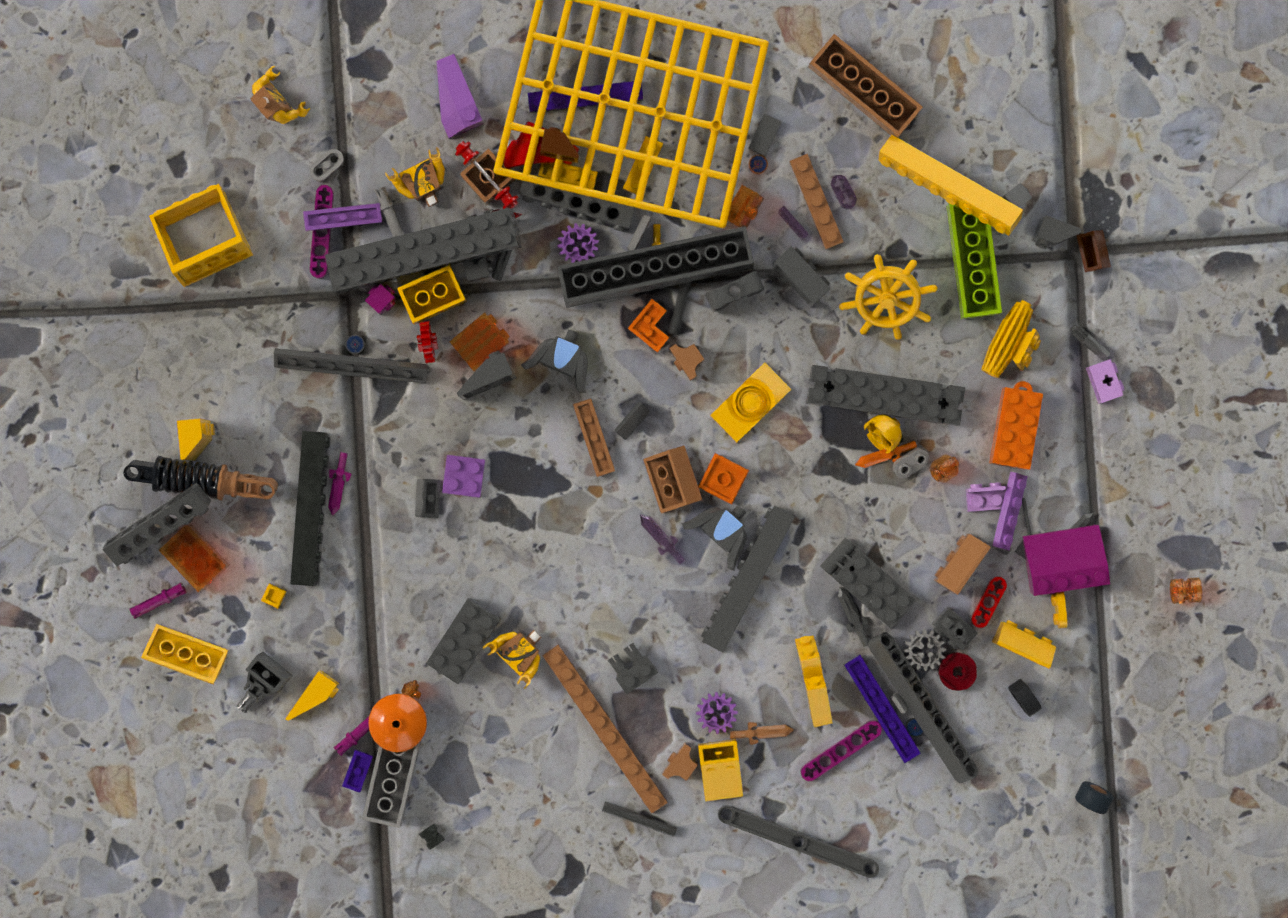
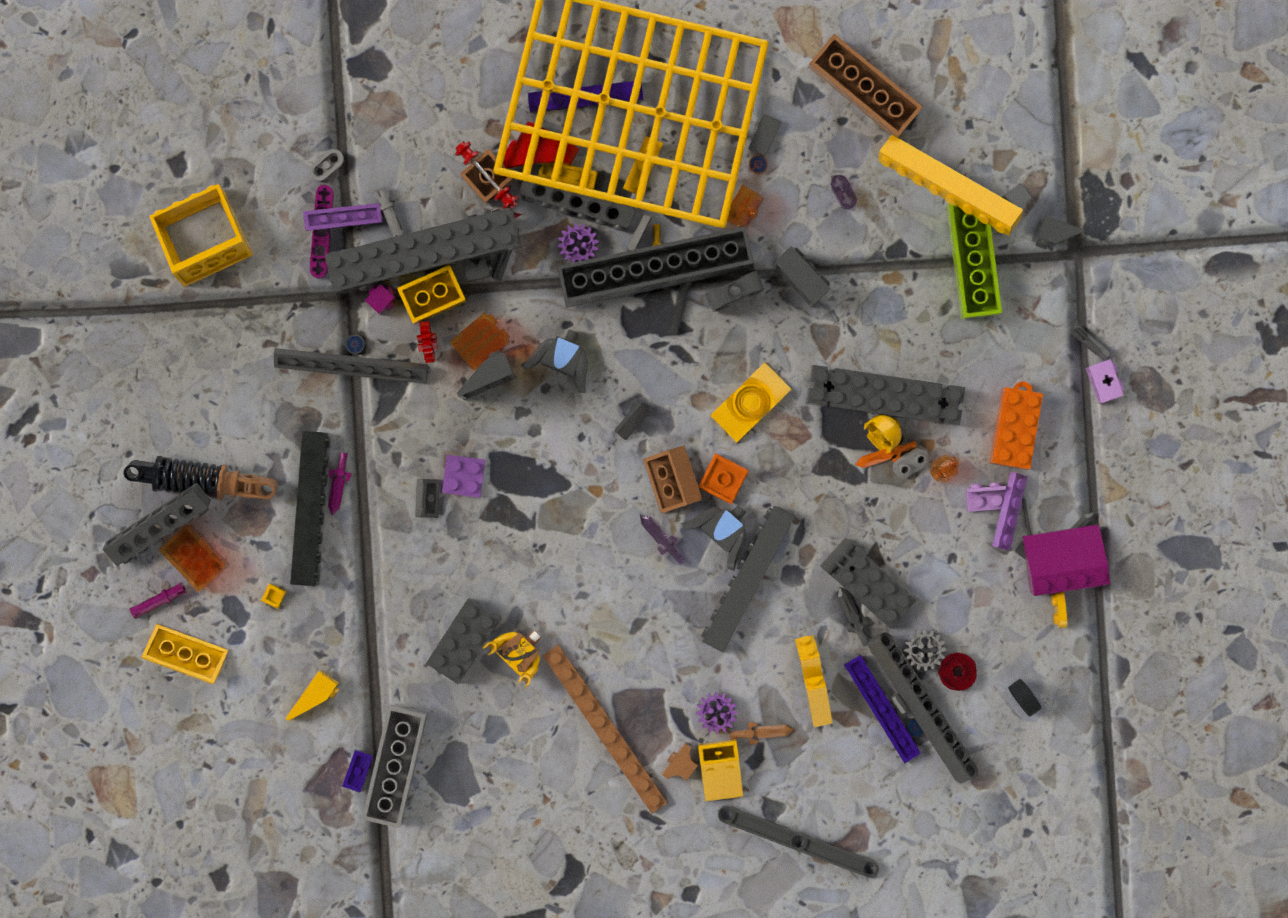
yellow slope [177,418,215,461] -> none
dark grey brick [237,651,293,713] -> none
torso [250,66,310,124] -> none
magenta pin [333,716,369,756] -> none
orange dish [368,694,427,752] -> none
torso [385,147,445,207] -> none
clear orange plant [401,680,421,699] -> none
pearl dark grey wheel [419,823,445,850] -> none
medium lavender wedge [436,54,484,139] -> none
reddish brown slope [540,127,579,163] -> none
medium nougat plate [573,398,615,477] -> none
dark grey axle [602,801,677,837] -> none
dark grey brick [607,642,658,695] -> none
orange plate [628,299,669,353] -> none
medium nougat brick [669,344,704,381] -> none
clear purple tile [778,206,809,241] -> none
medium nougat plate [789,154,844,250] -> none
magenta beam [800,720,882,781] -> none
yellow piece [839,254,938,340] -> none
dark grey brick [932,607,978,650] -> none
medium nougat slope [934,534,991,595] -> none
red beam [971,576,1007,628] -> none
yellow plate [981,300,1041,378] -> none
yellow slope [992,620,1056,669] -> none
black wheel [1075,781,1114,814] -> none
reddish brown brick [1076,230,1111,273] -> none
clear orange wheel [1170,577,1202,604] -> none

